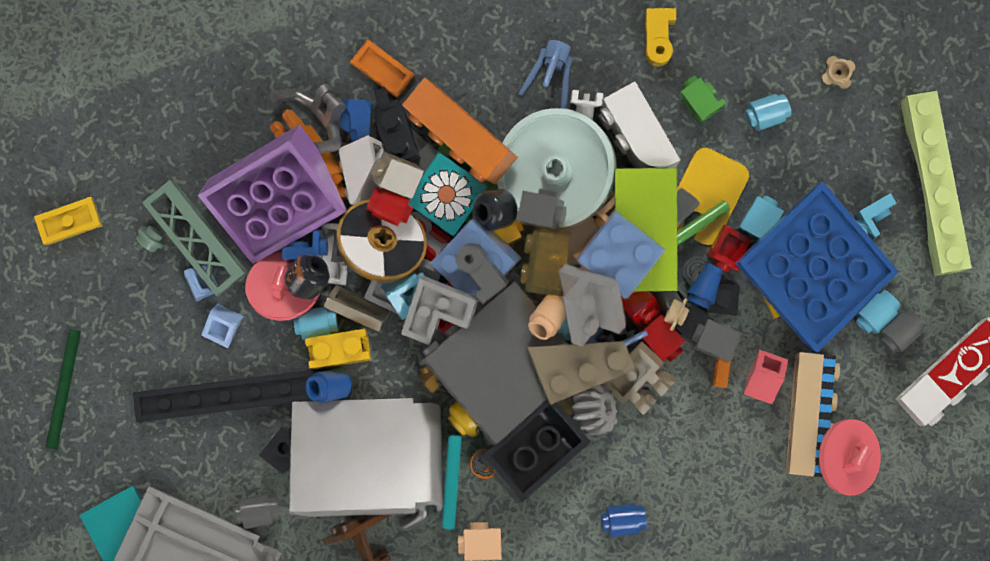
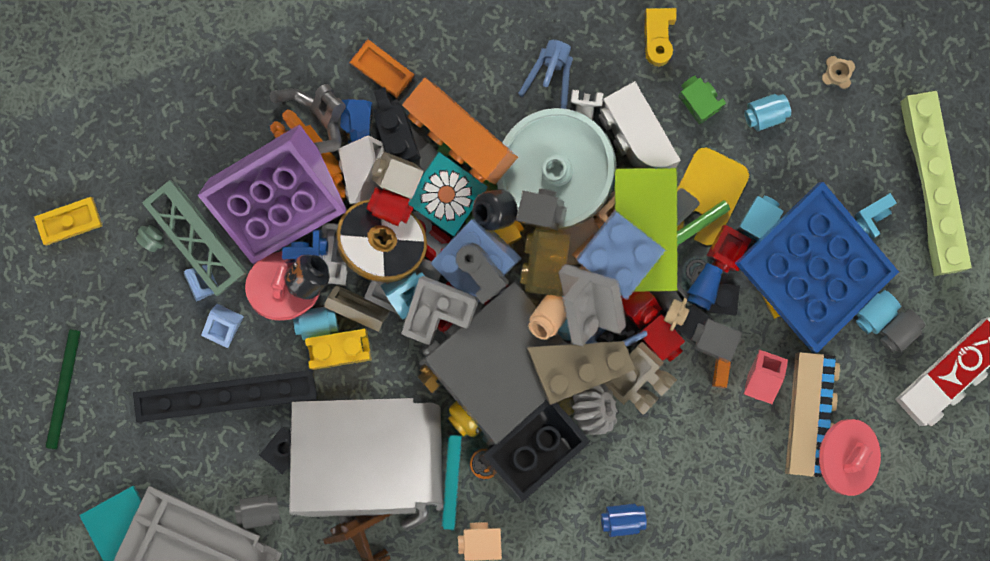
blue brick [306,368,352,403] -> none

